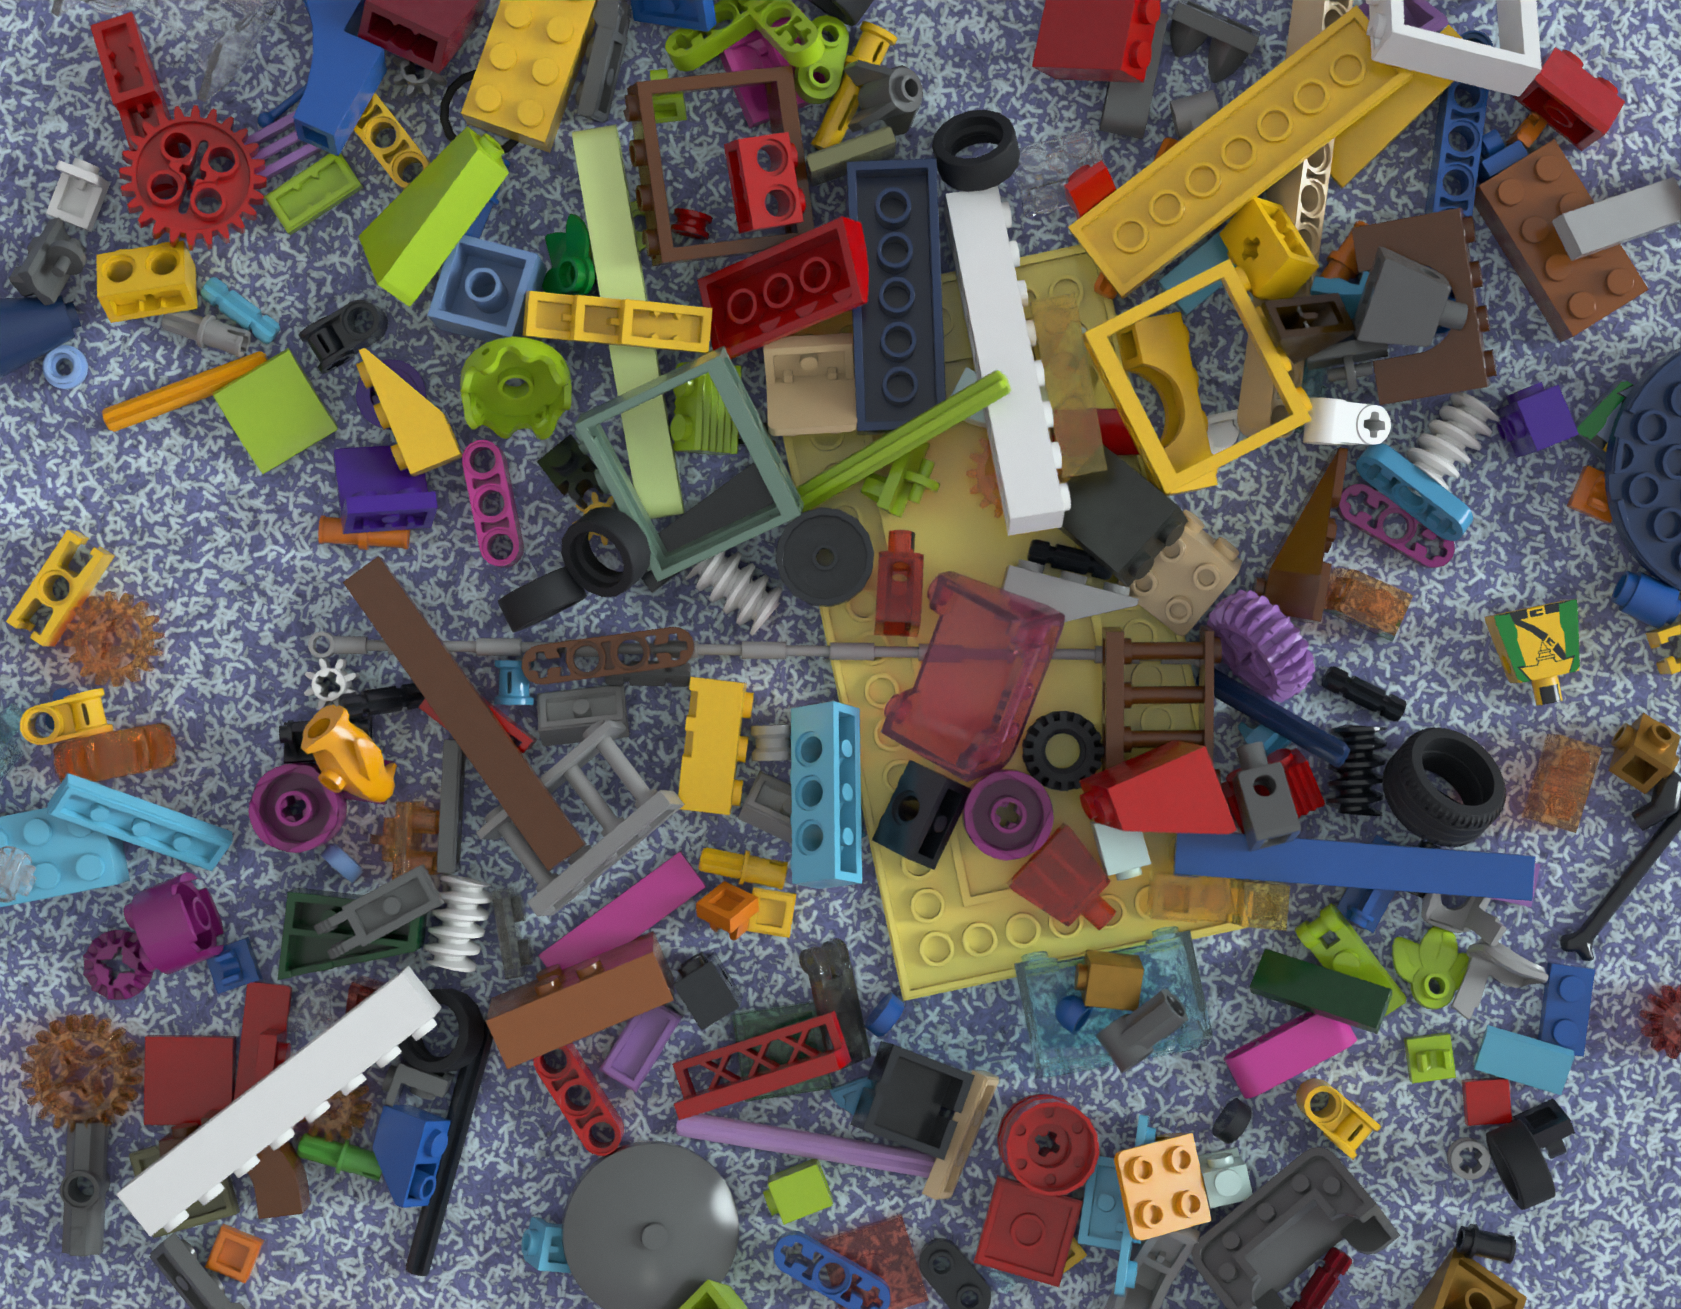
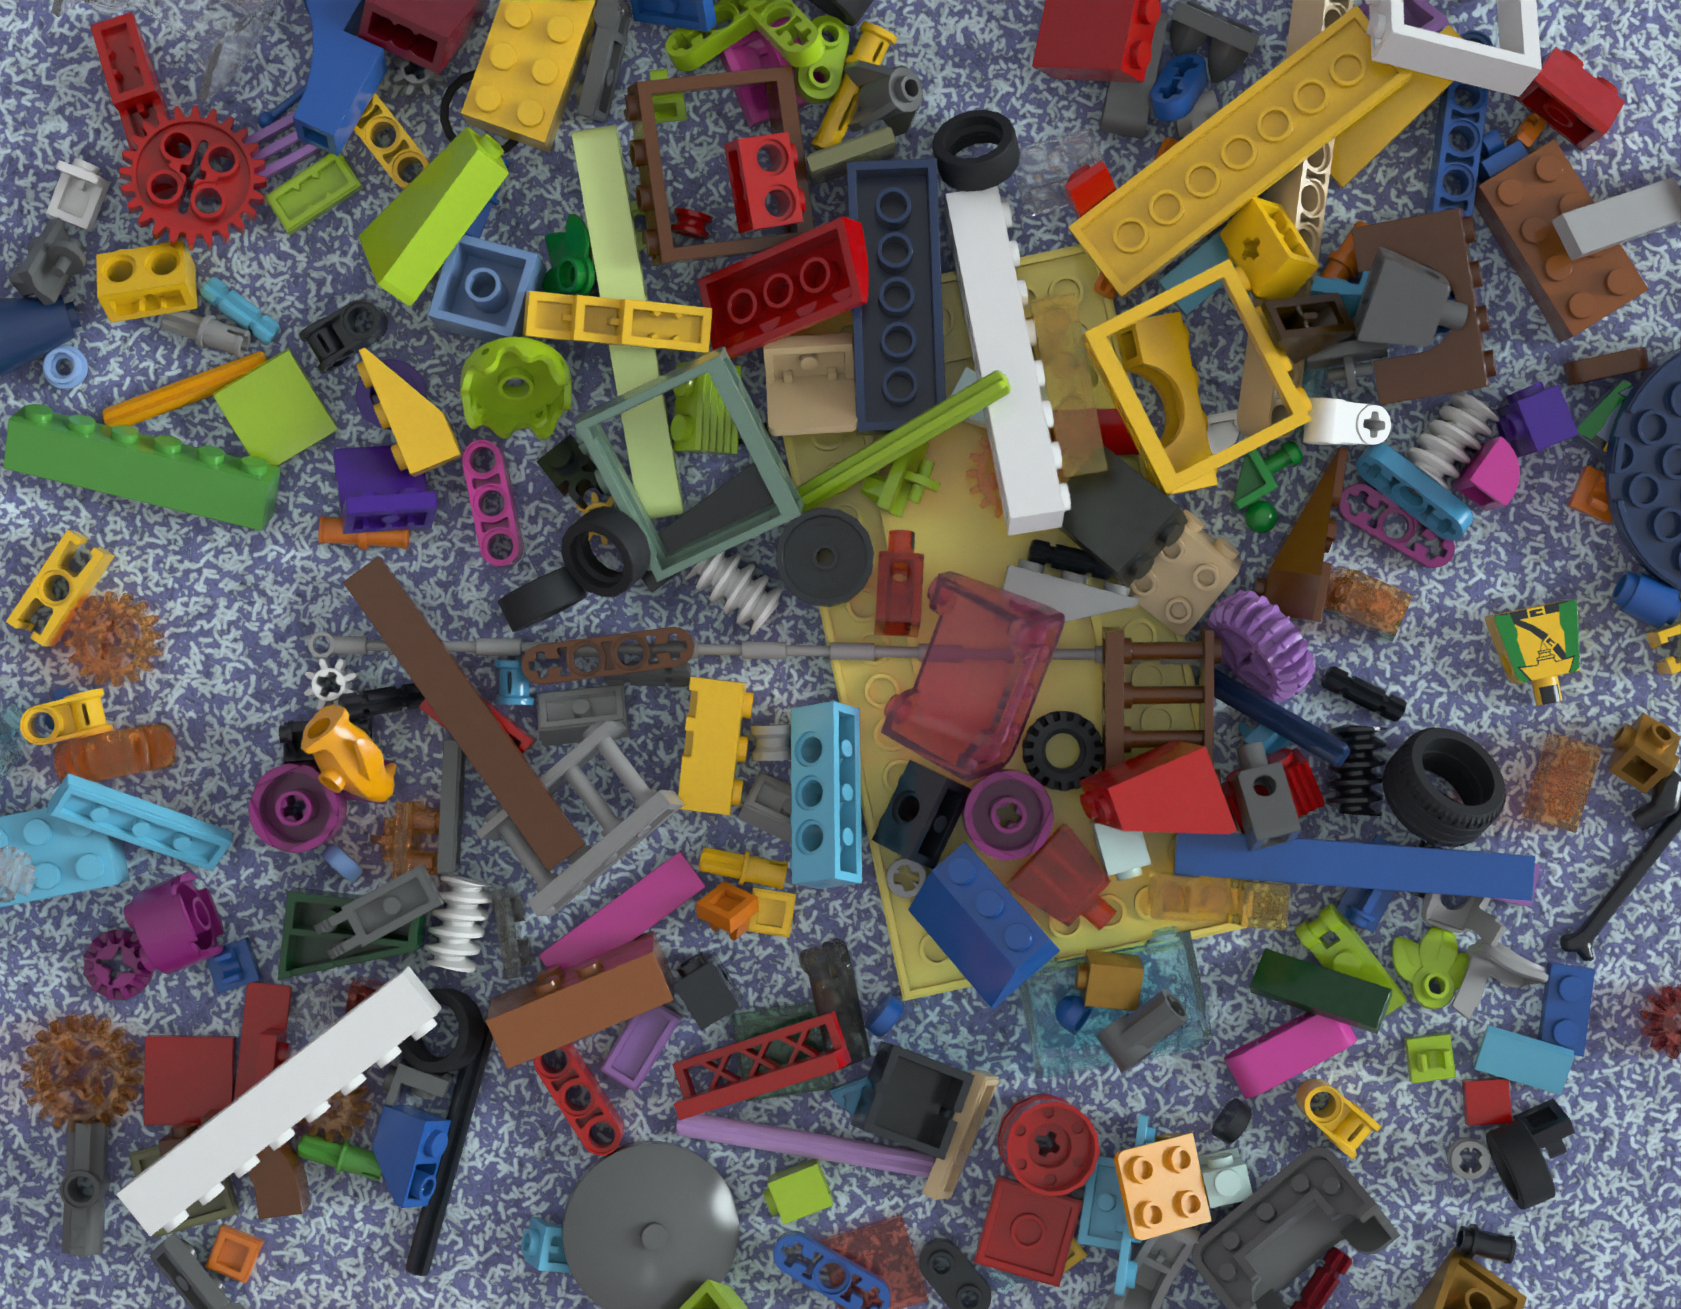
none -> bright green brick [3,404,281,531]
none -> light grey bush [887,857,926,898]
none -> blue slope [908,842,1060,1009]
none -> blue beam [1150,53,1208,121]
none -> green piece [1230,440,1303,533]
none -> dark pink brick [1451,436,1520,511]
none -> reddish brown beam [1563,347,1650,386]

